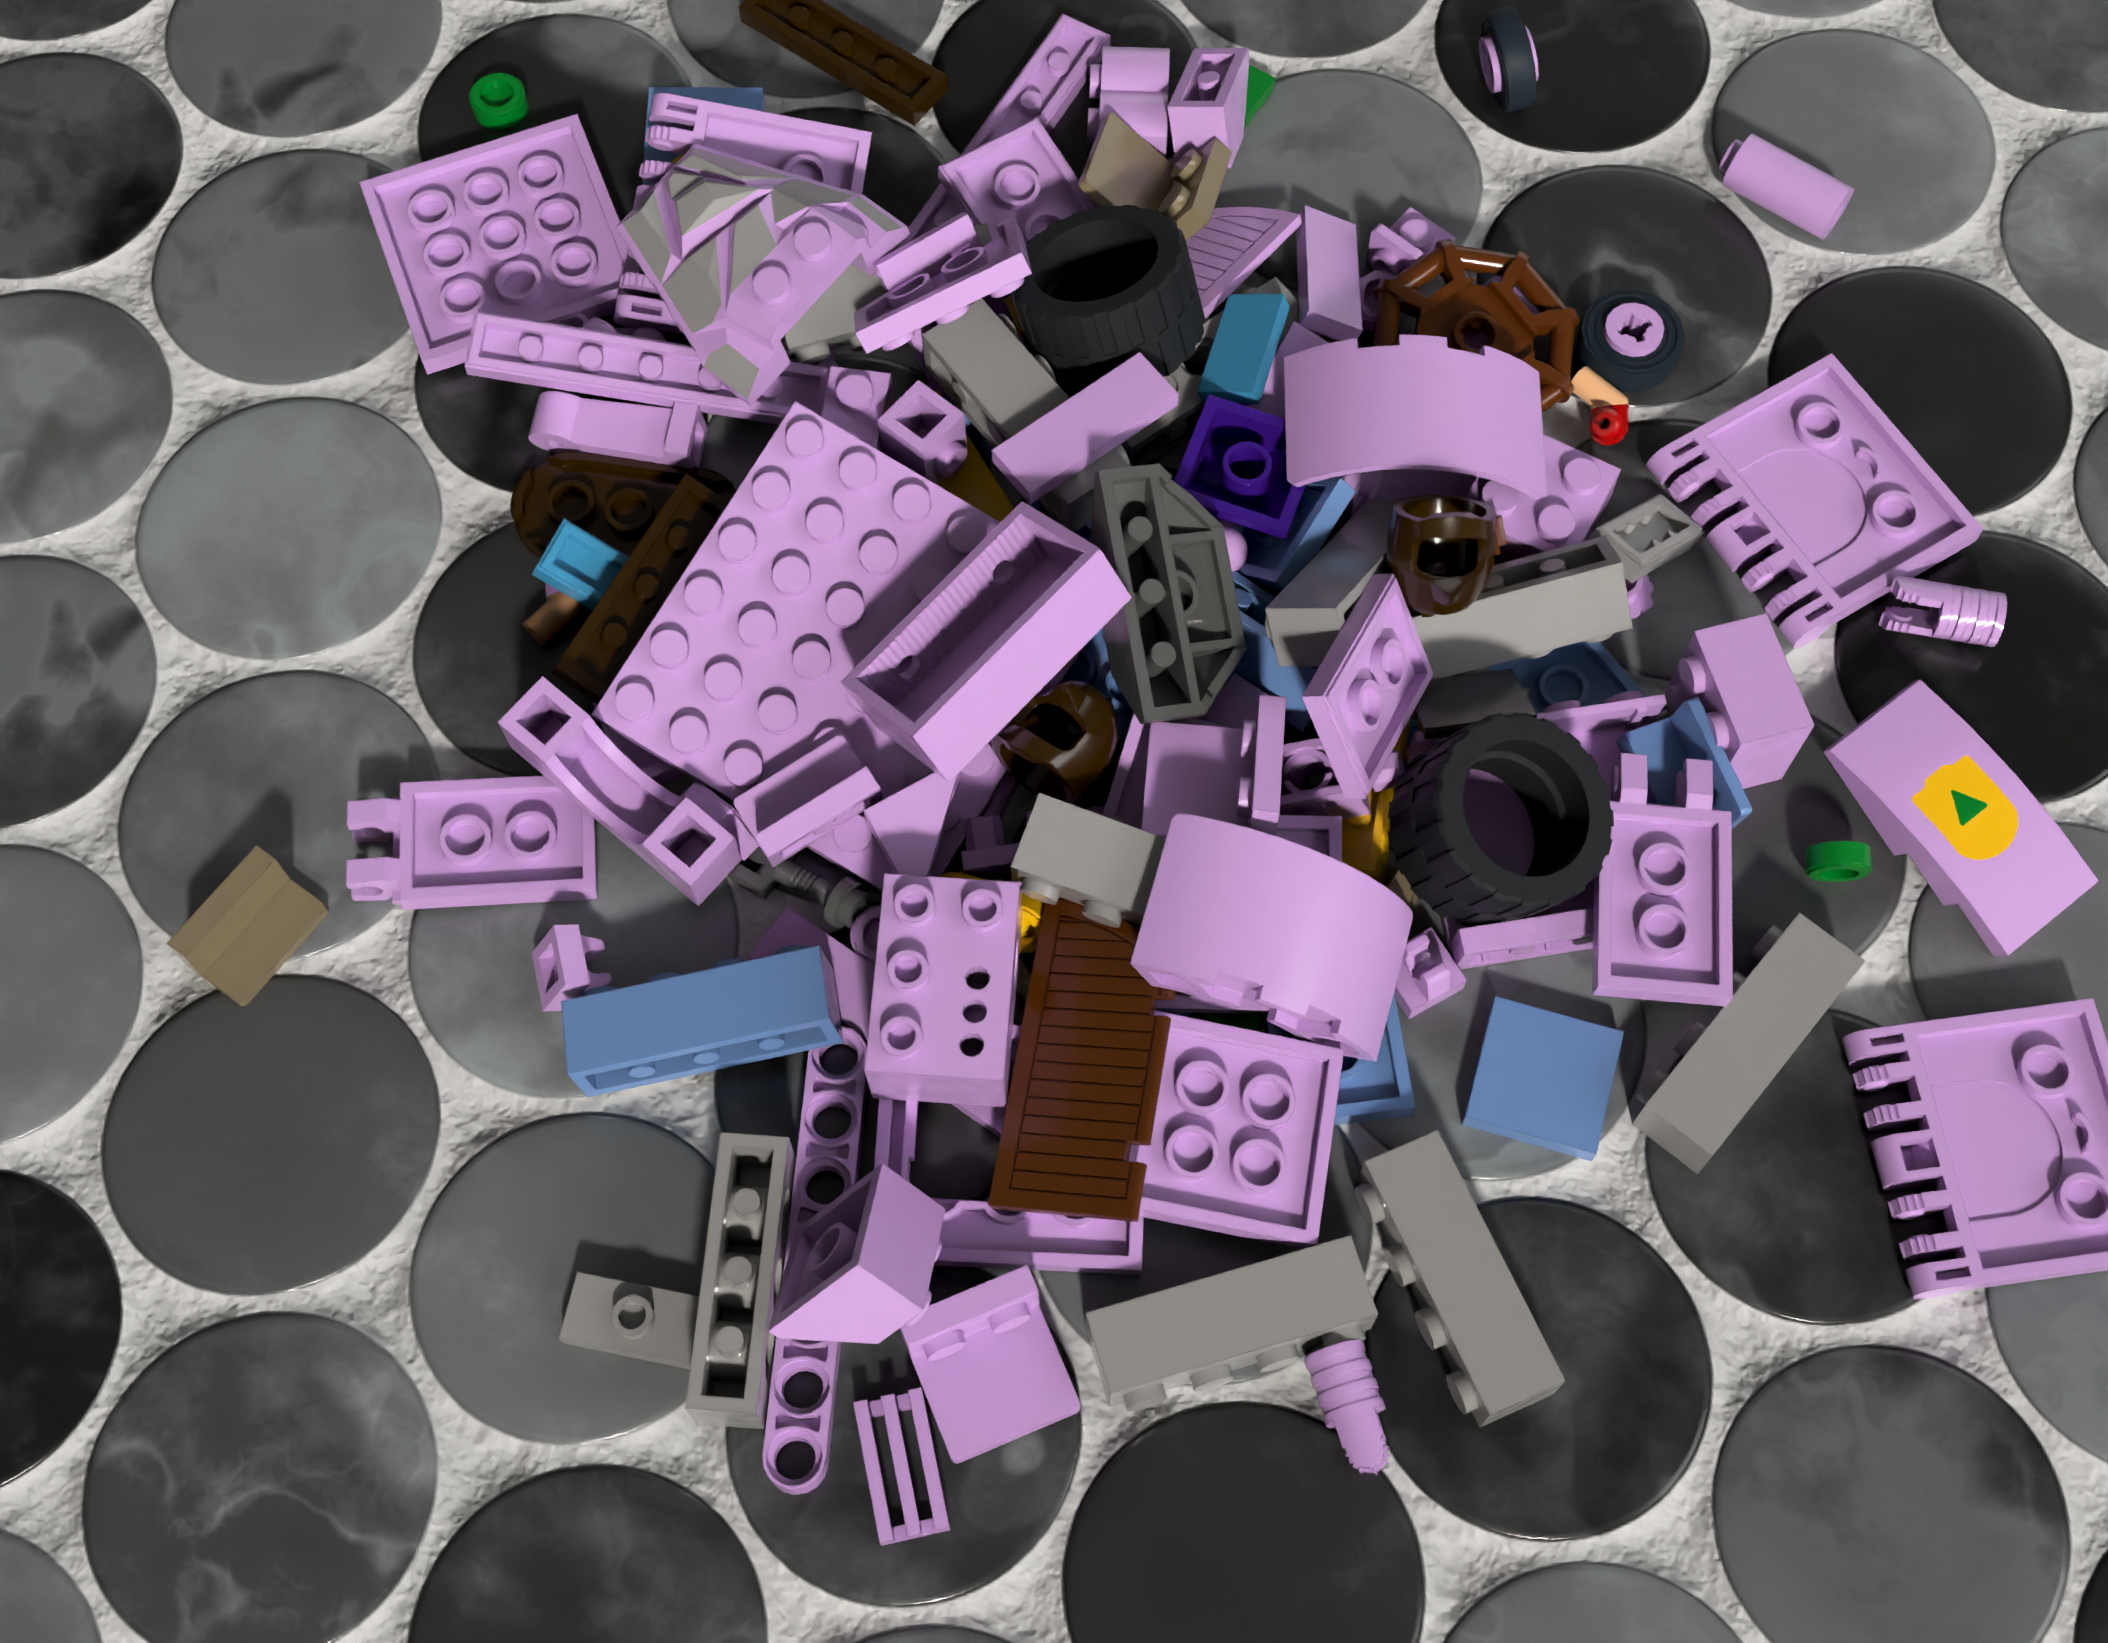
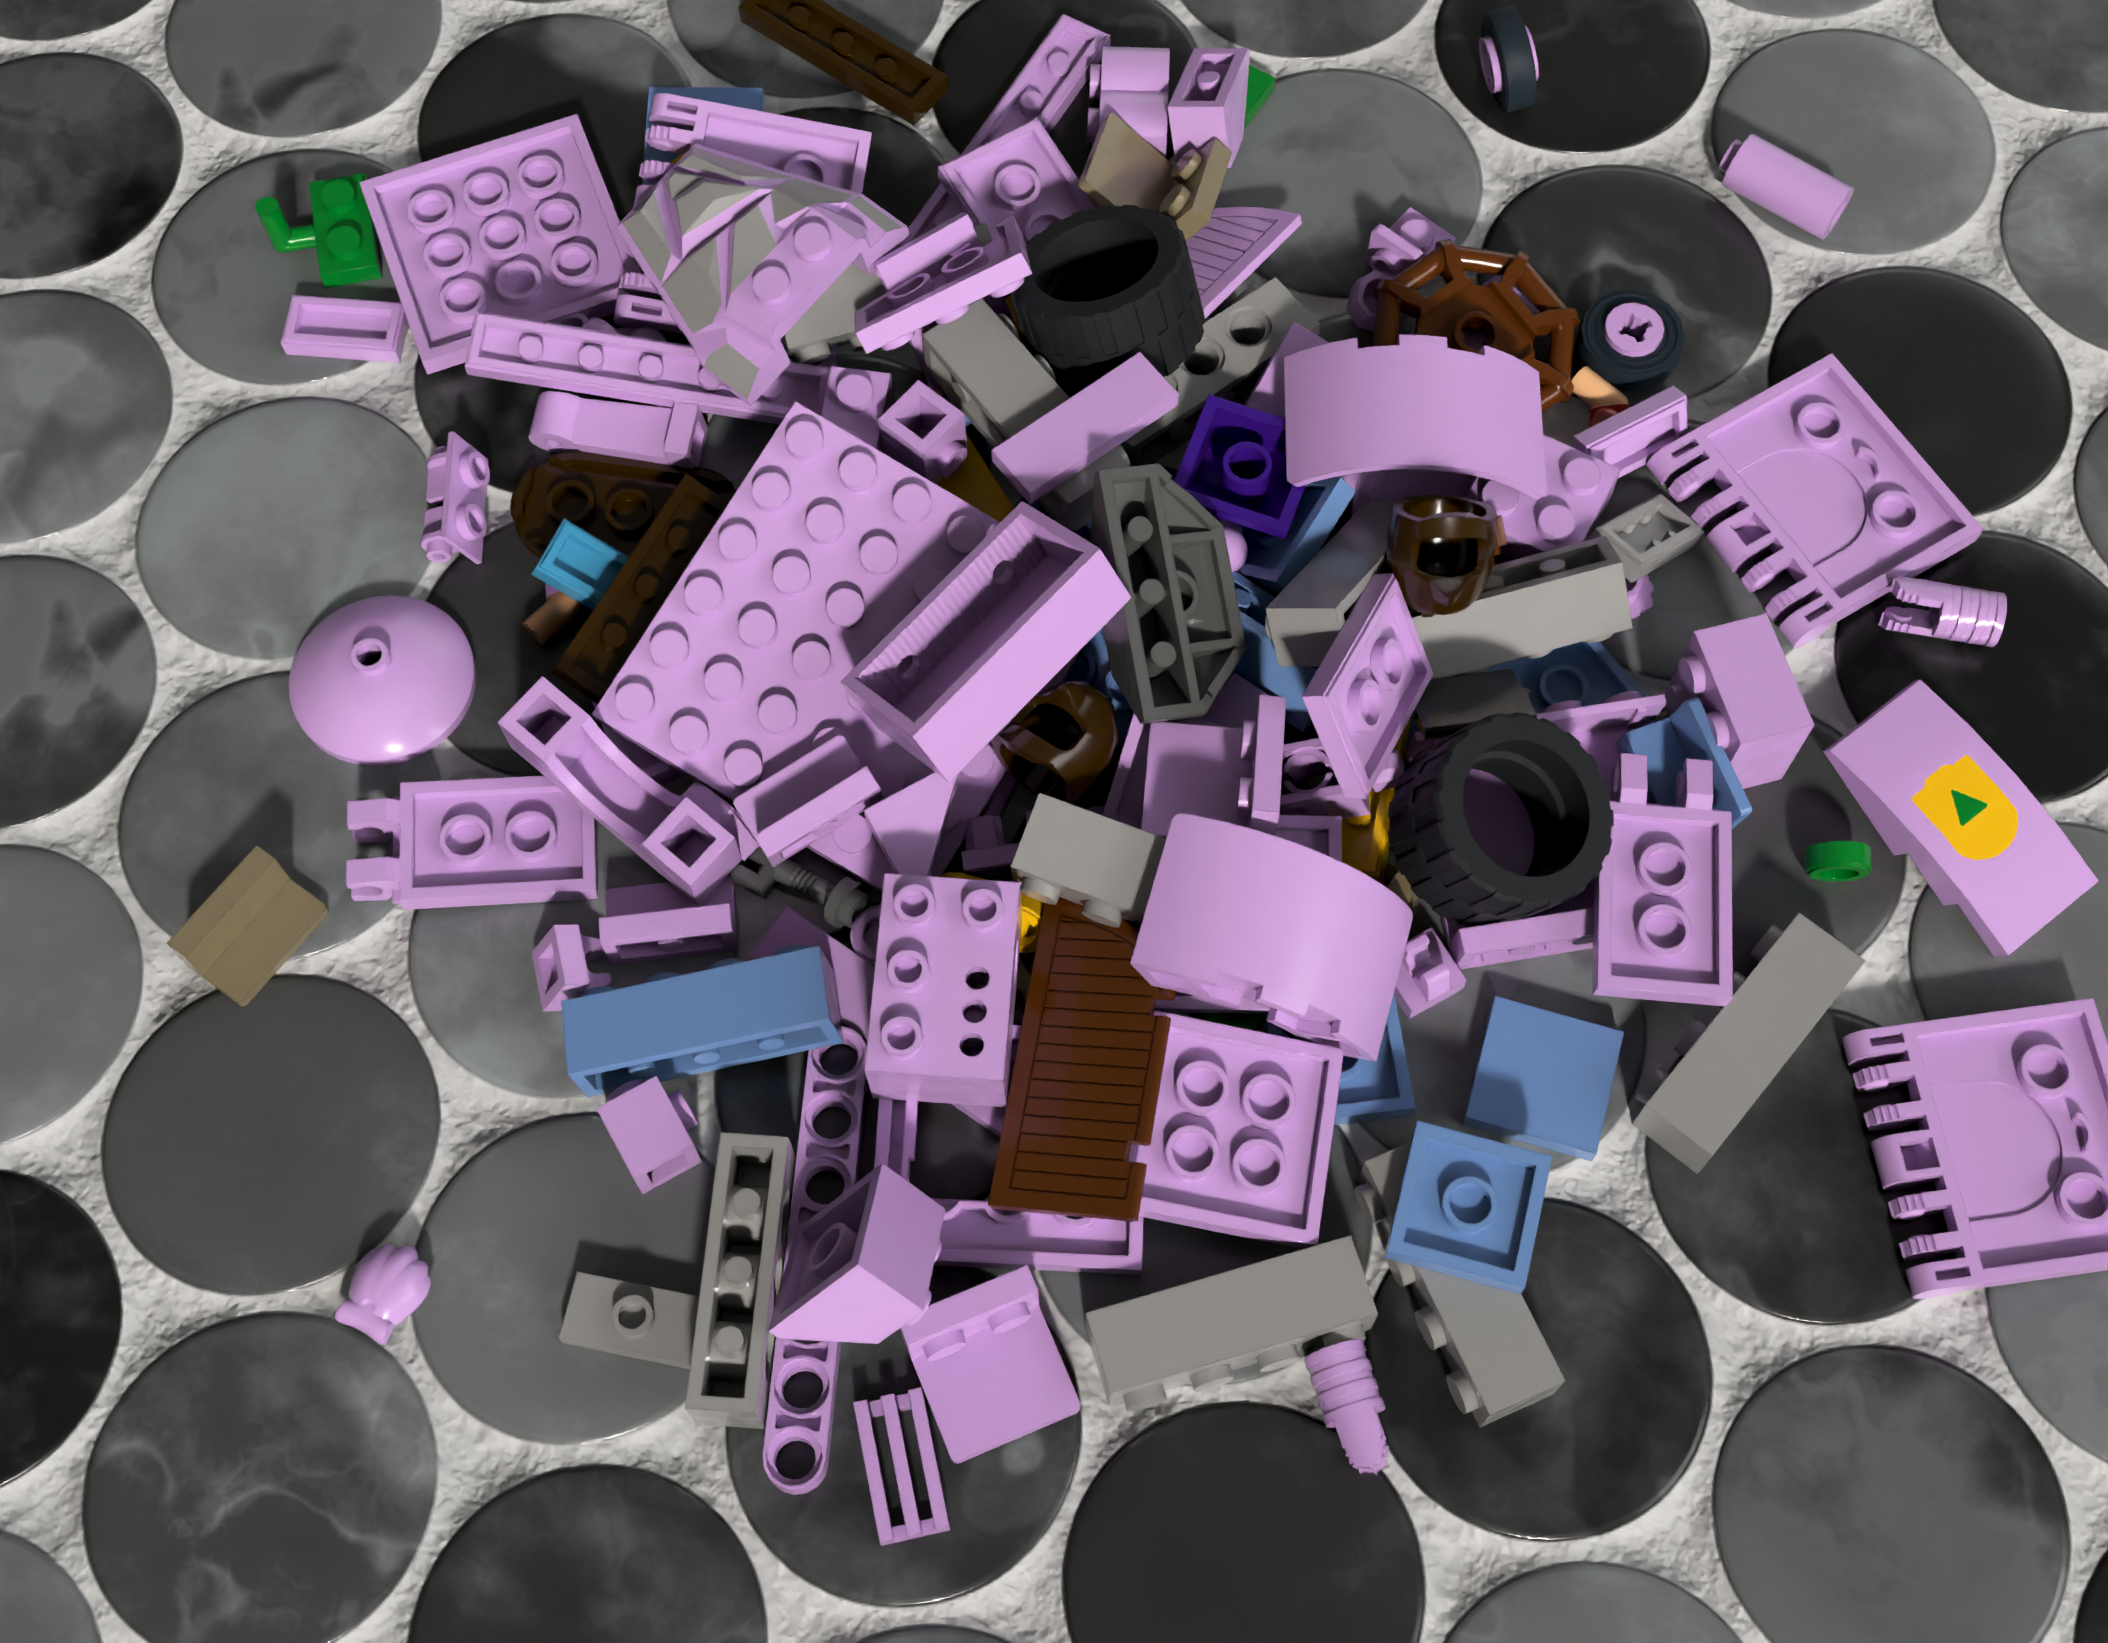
green tile [469,73,529,130] -> none
dark azure tile [1197,294,1290,405] -> none
lavender tile [1296,205,1363,341] -> none
none -> green plate [255,173,383,288]
none -> lavender tile [281,295,409,363]
none -> lavender dish [289,595,477,766]
none -> lavender animal [335,1244,431,1346]
none -> lavender hinge [421,431,490,564]
none -> lavender brick [596,1076,702,1194]
none -> lavender panel [599,875,739,965]
none -> medium blue tile [1384,1121,1553,1294]
none -> lavender tile [1574,385,1688,478]

